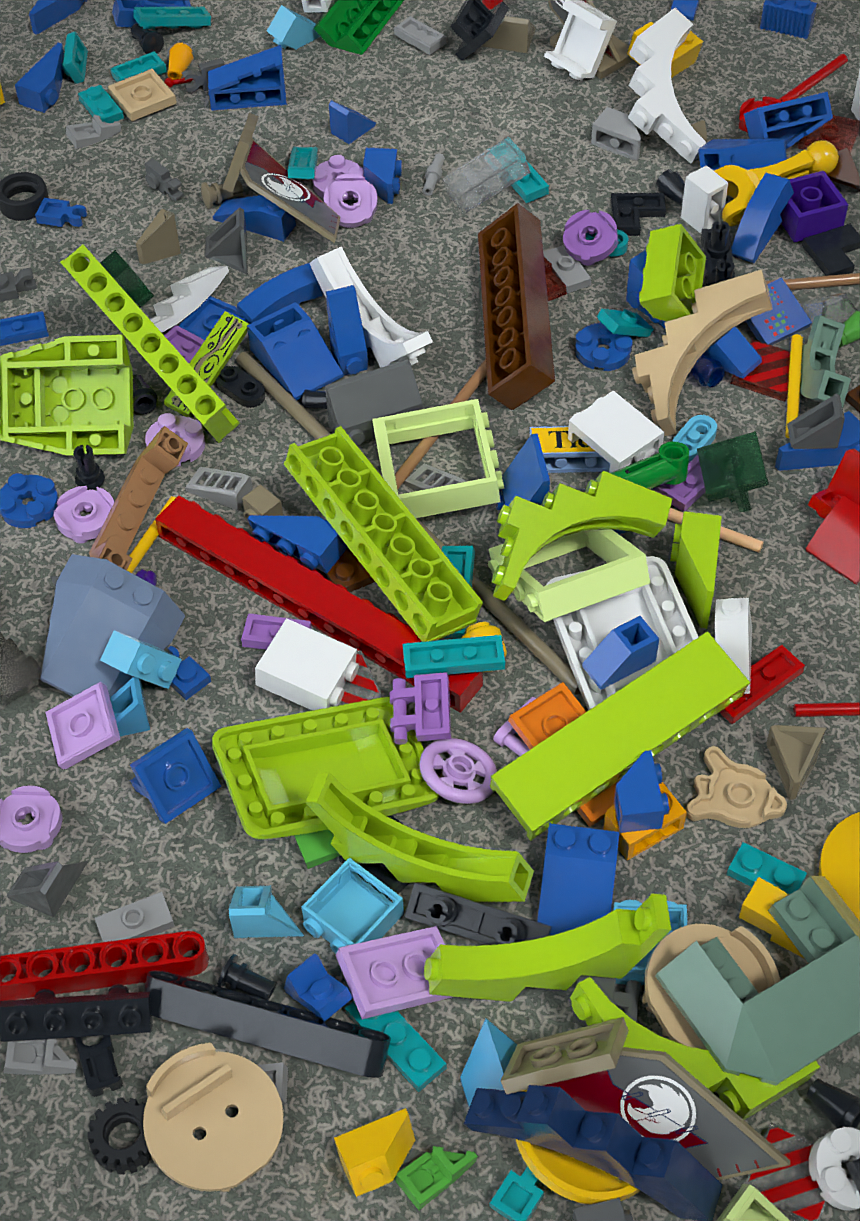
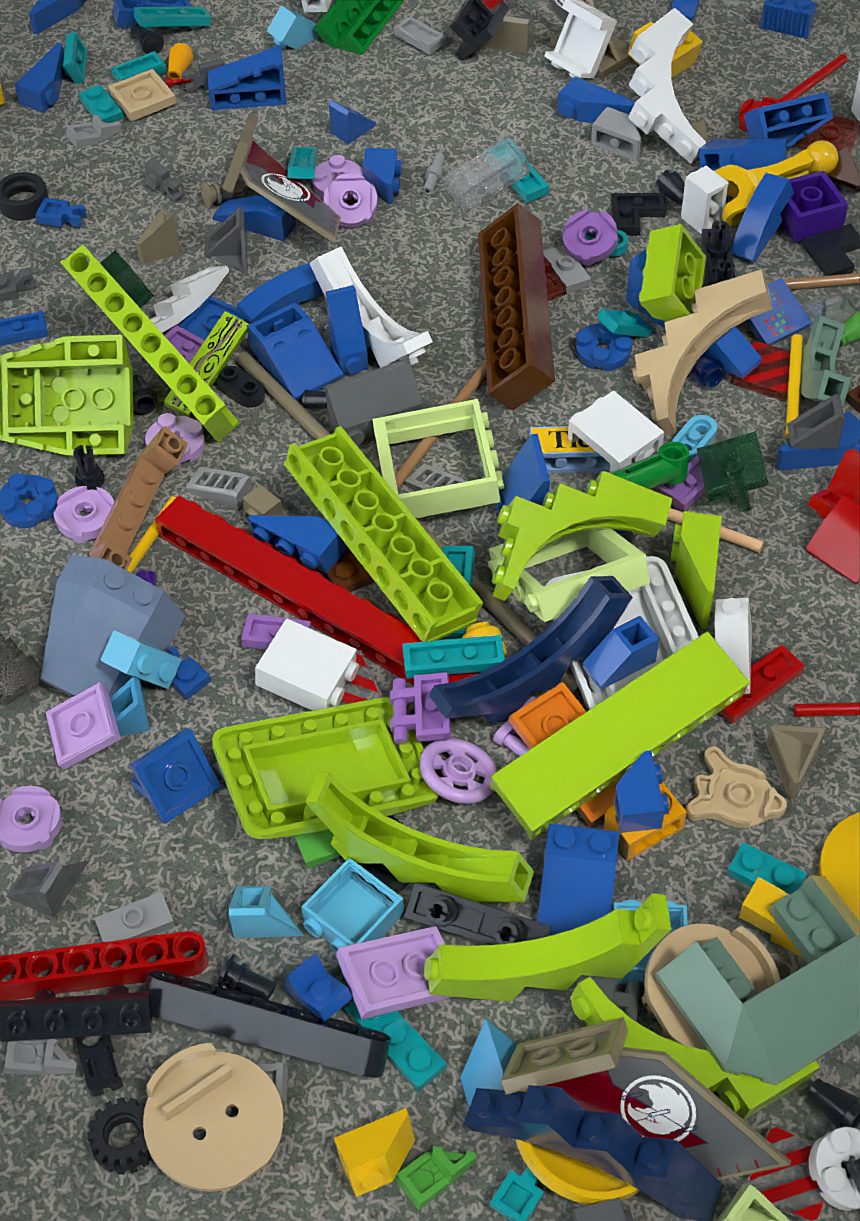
none -> dark blue arch [429,576,633,723]
none -> blue slope [558,77,636,126]

